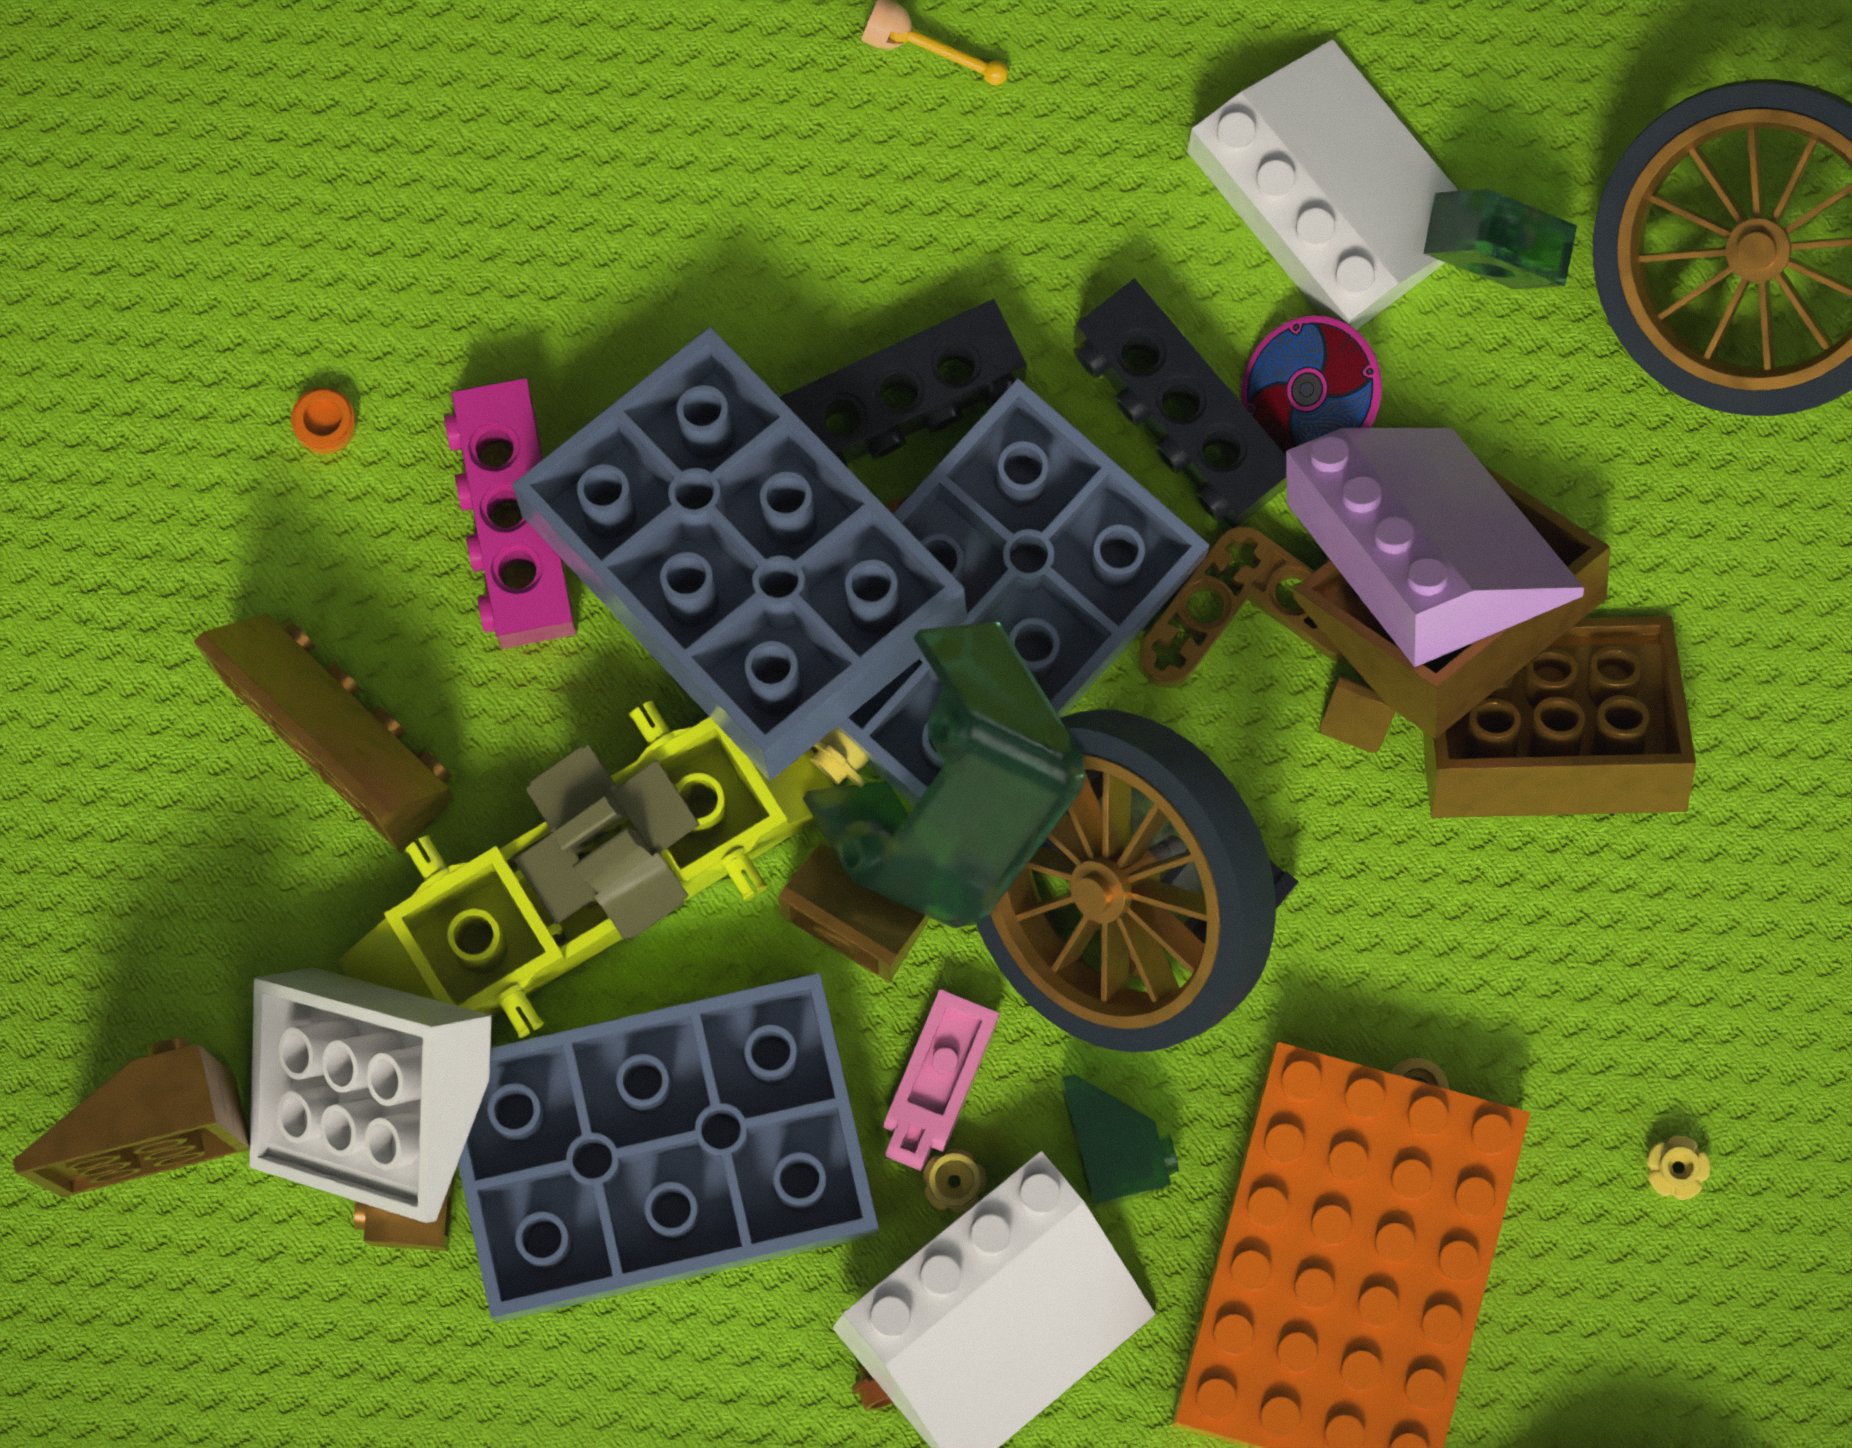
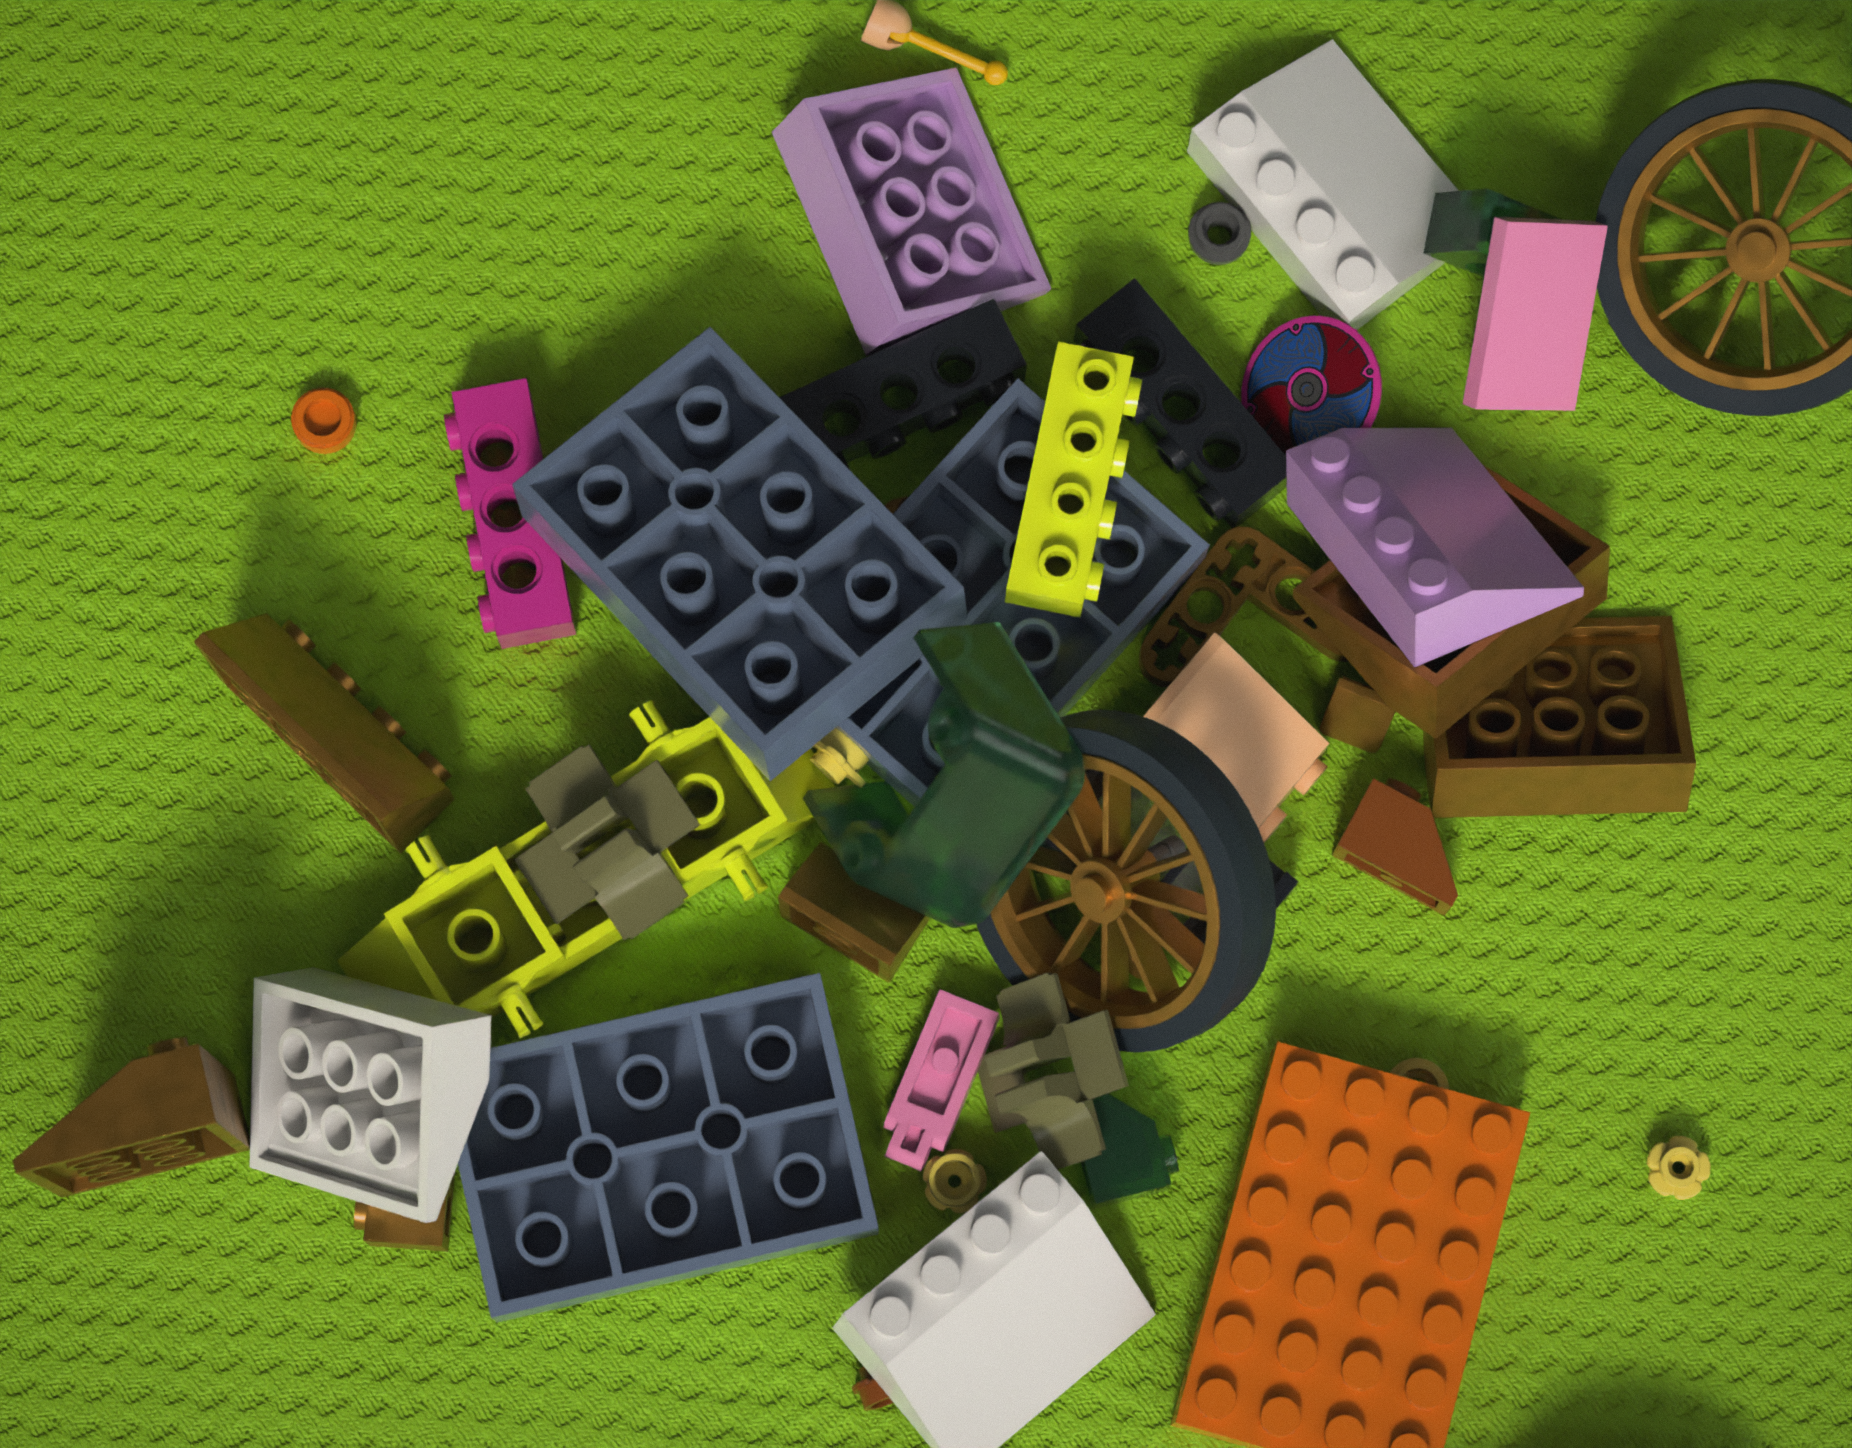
none -> lavender slope [772,67,1051,356]
none -> olive piece [978,972,1129,1170]
none -> neon yellow brick [1005,341,1143,618]
none -> light nougat slope [1143,632,1329,843]
none -> dark grey plate [1188,202,1251,265]
none -> dark orange slope [1332,778,1458,916]
none -> bright pink tile [1463,217,1608,411]

